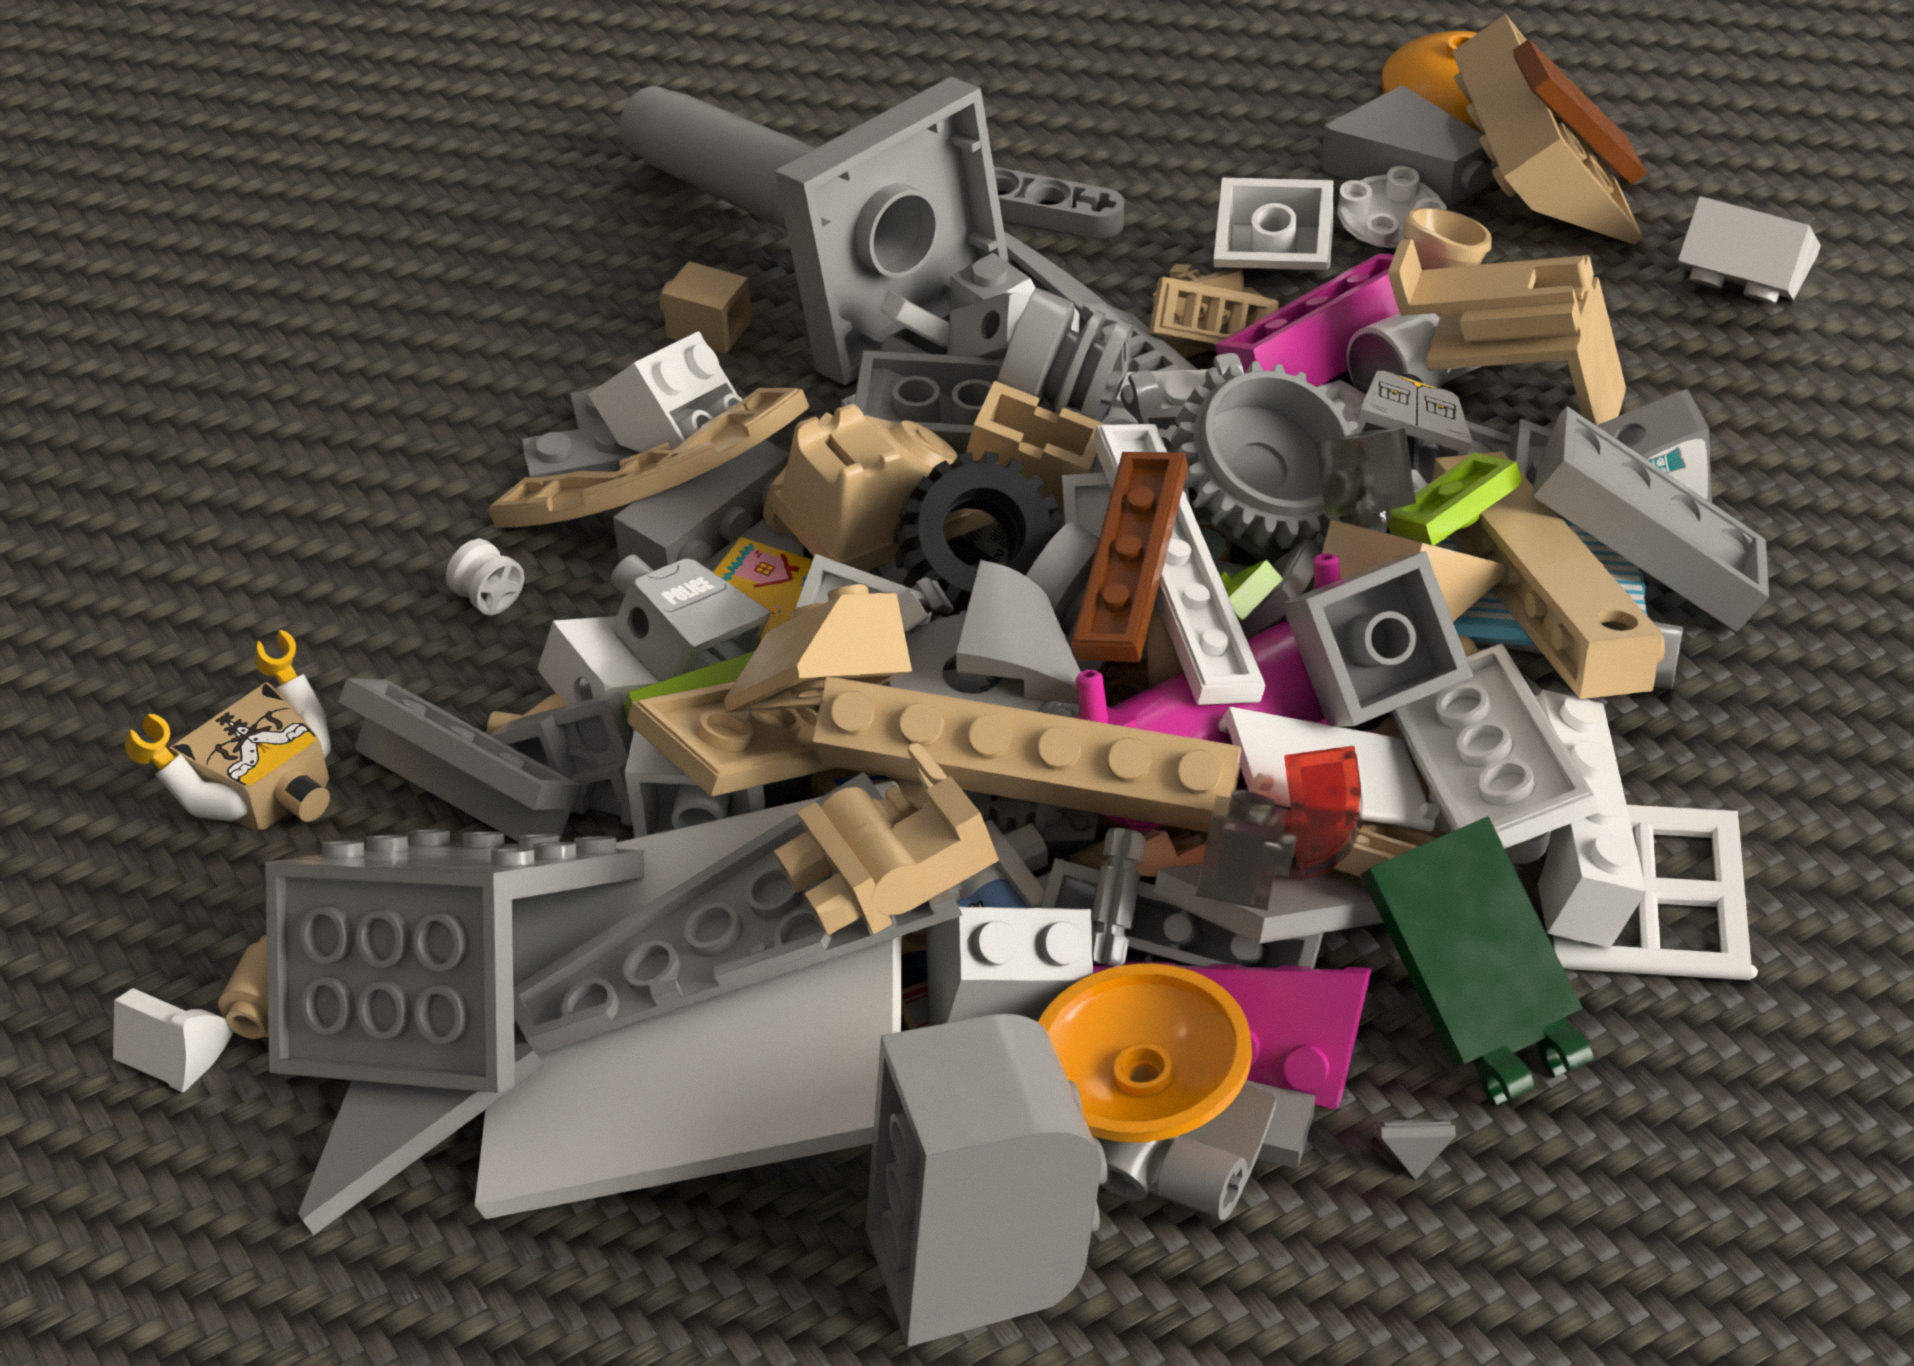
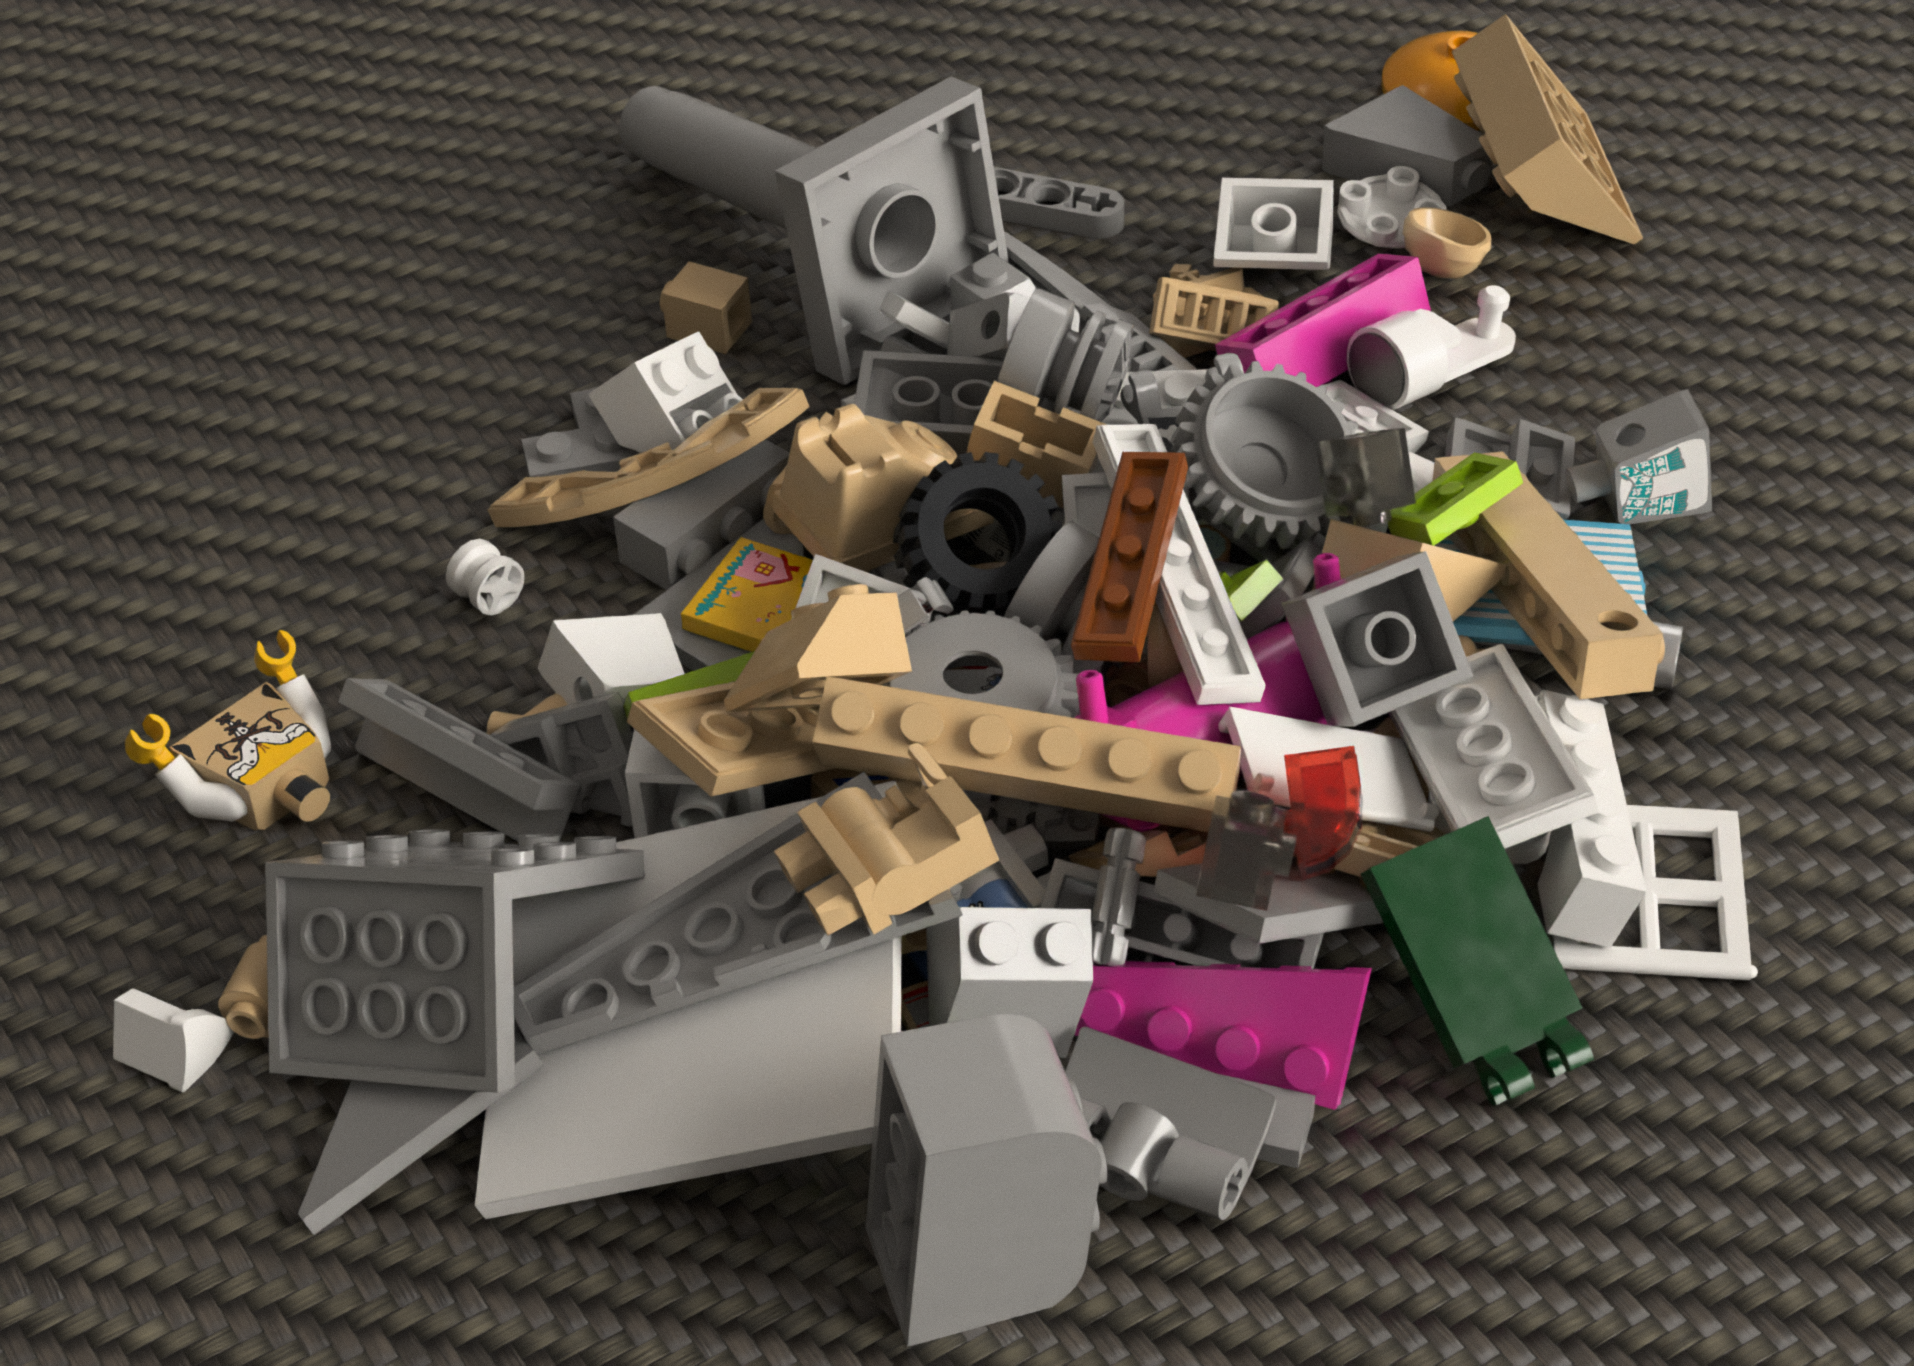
light grey torso [610,554,771,682] -> none
light grey slope [956,560,1081,705] -> none
light orange dish [1038,963,1252,1143] -> none
light grey torso [1352,371,1472,484] -> none
light grey slope [1373,1119,1456,1180] -> none
tan piece [1388,239,1626,426] -> none
dark orange tile [1512,39,1647,185] -> none
light grey slope [1533,406,1769,632] -> none
white slope [1678,196,1821,304] -> none

